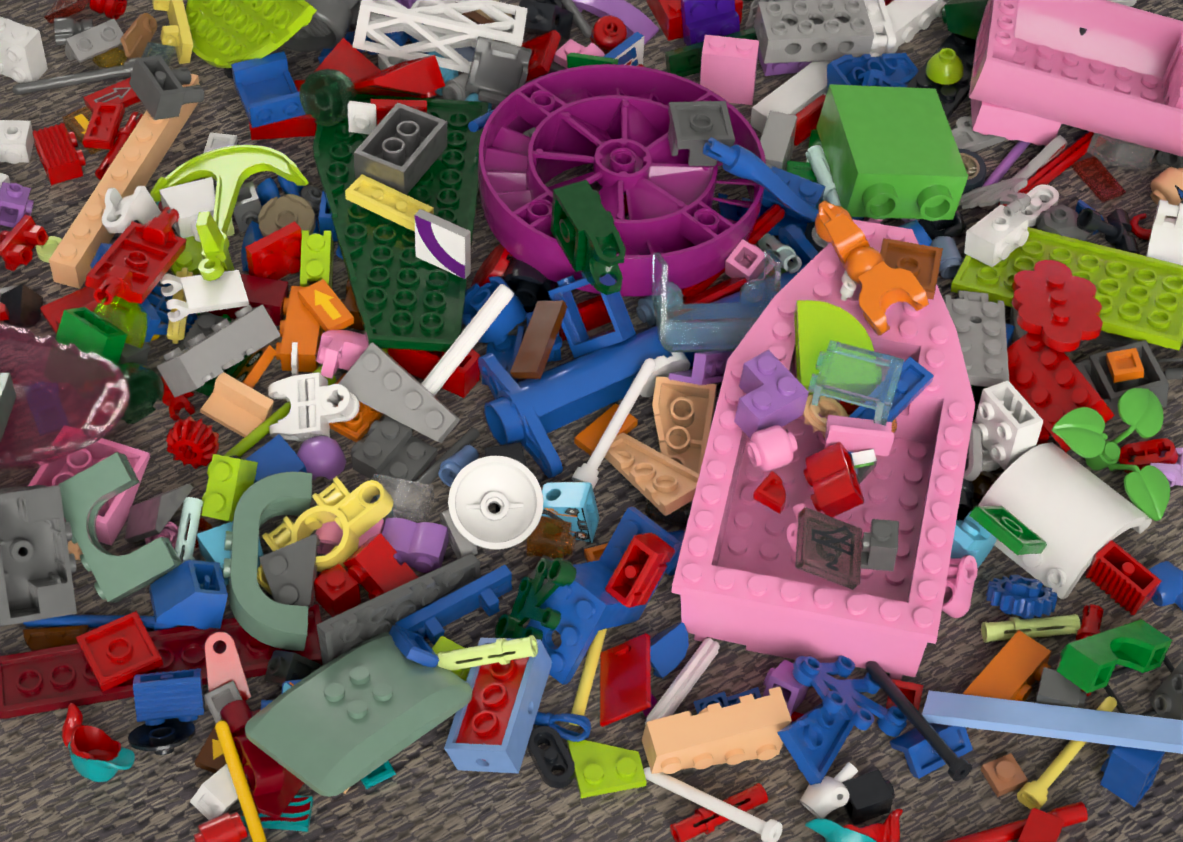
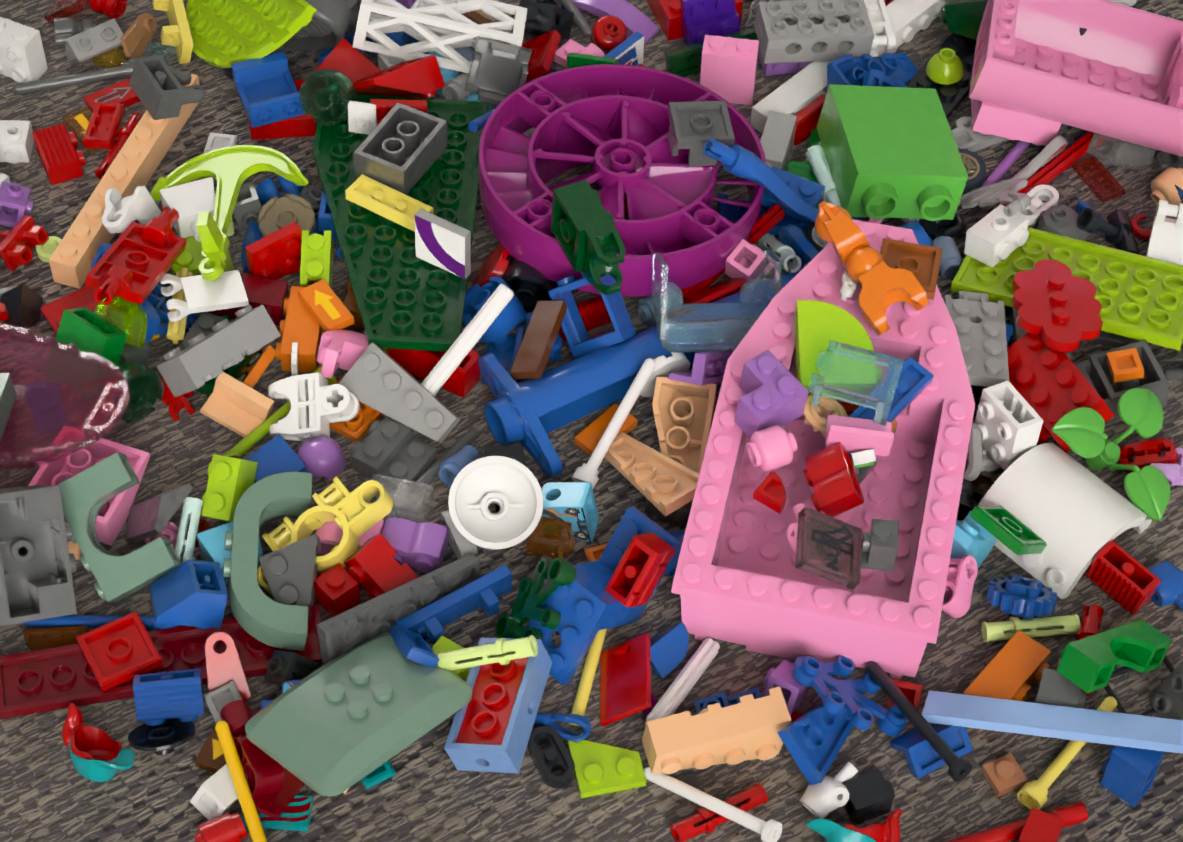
red gear [166,416,220,469] -> none

